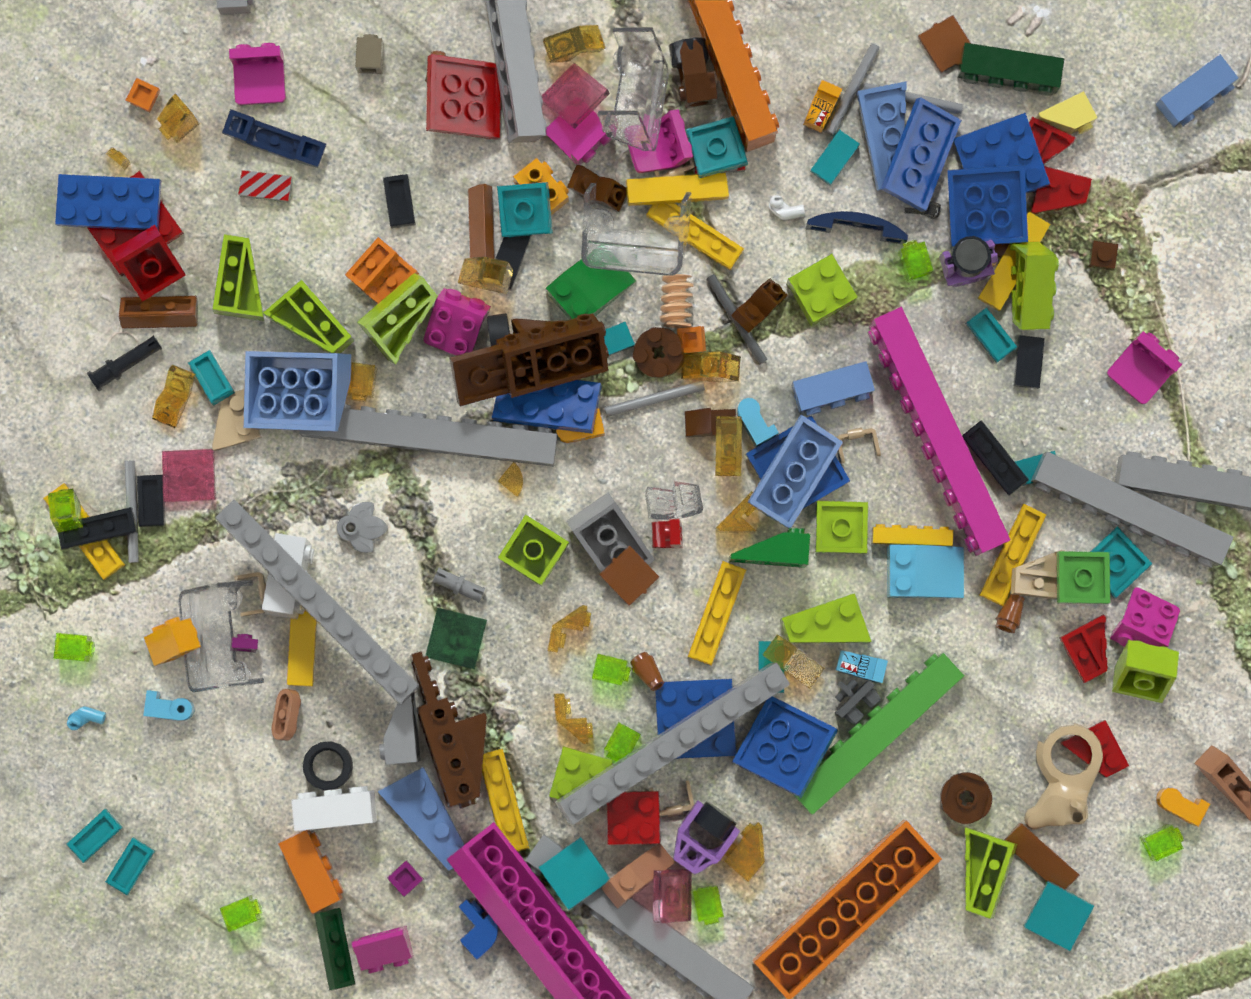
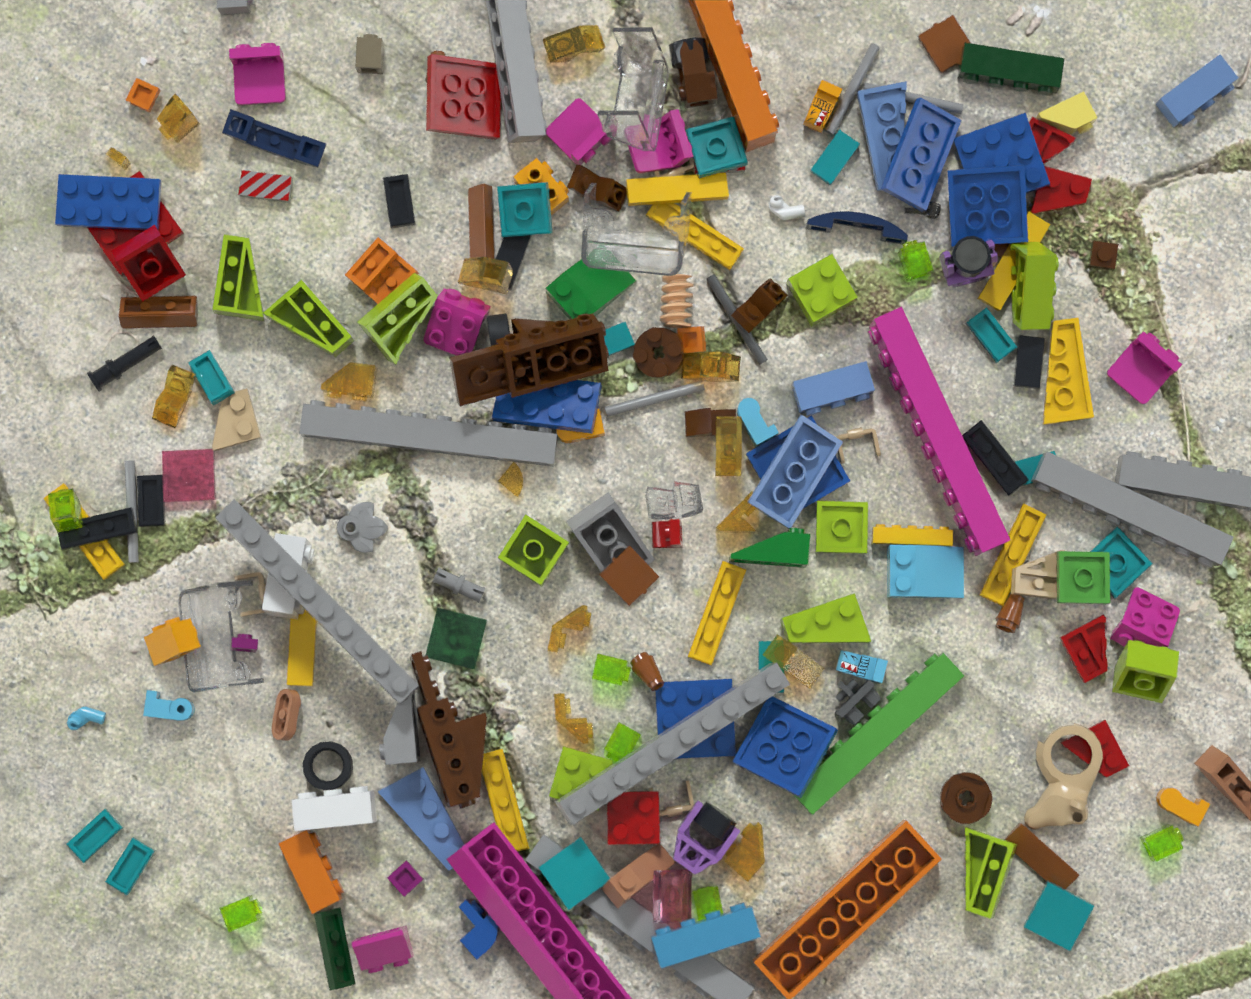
clear neon green brick [53,633,95,662] -> none
medium blue slope [243,351,351,431] -> none
clear pink tile [541,63,610,129] -> none
none -> dark azure brick [651,902,761,968]
none -> yellow wing [1042,317,1094,425]

